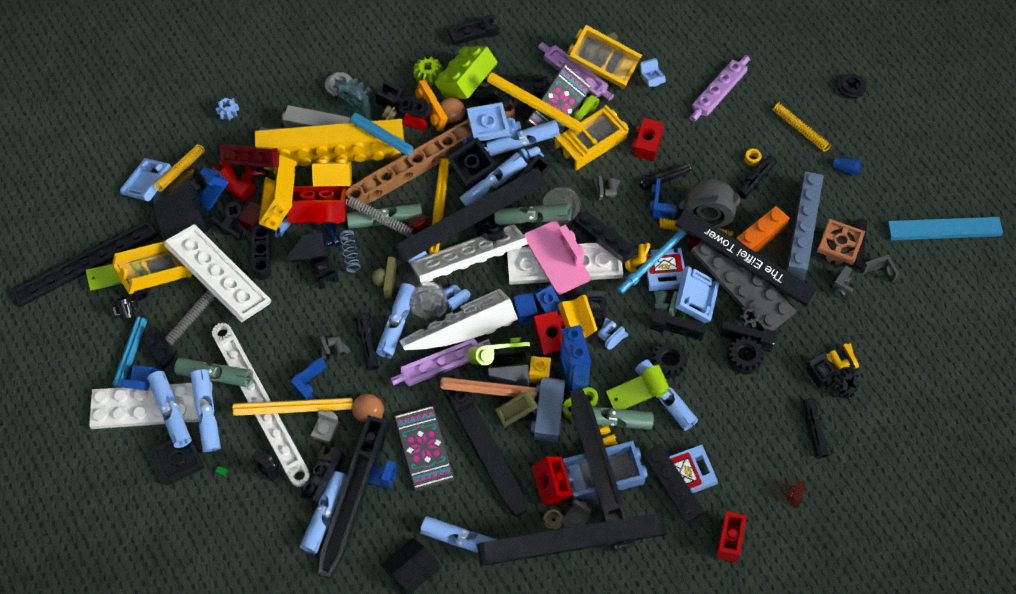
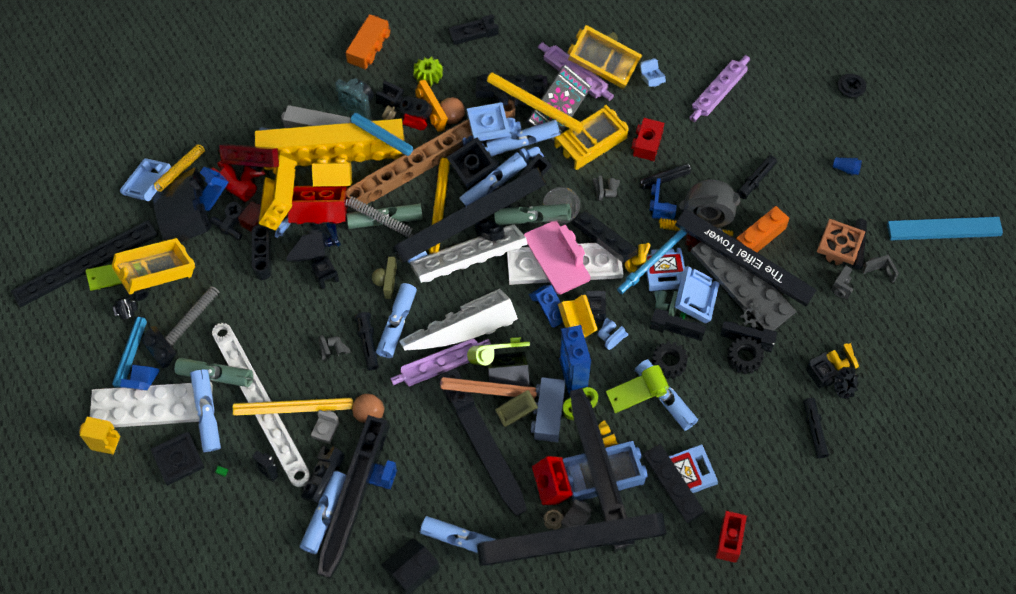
light blue piece [147,371,192,448] -> none
white plate [164,224,271,322] -> none
light blue gear [216,98,239,121] -> none
blue bracket [291,357,326,400] -> none
light grey gear [325,72,352,97] -> none
sand blue piece [339,230,360,272] -> none
dark grey tile [395,406,454,491] -> none
clear red plate [408,213,430,235] -> none
clear cylinder [409,282,448,319] -> none
lime brick [434,46,498,99] -> none
light blue piece [436,284,471,311] -> none
blue brick [514,293,538,325] -> none
yellow brick [529,356,551,384] -> none
red brick [532,311,563,355] -> none
sand green piece [571,407,654,430] -> none
lime plate [573,95,599,122] -> none
yellow axle [744,149,762,166] -> none
yellow piece [772,102,831,152] -> none
sand blue brick [786,171,824,280] -> none
clear red plate [788,480,805,507] -> none
none -> yellow brick [80,416,120,455]
none -> orange brick [346,14,390,69]

